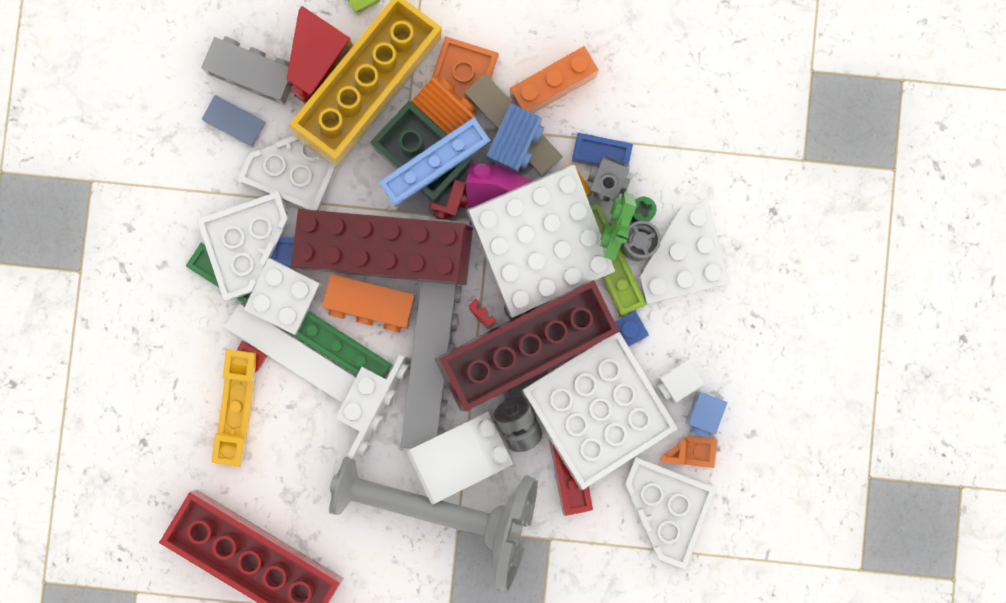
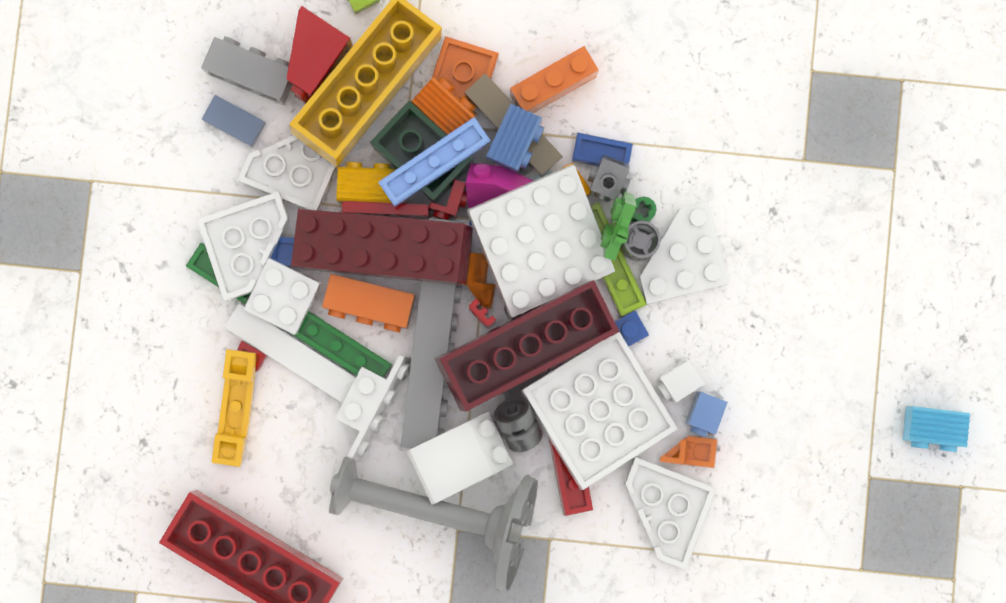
none -> yellow brick [336,162,395,204]
none -> red tile [342,201,430,219]
none -> orange slope [467,252,495,308]
none -> medium azure brick [903,406,971,452]

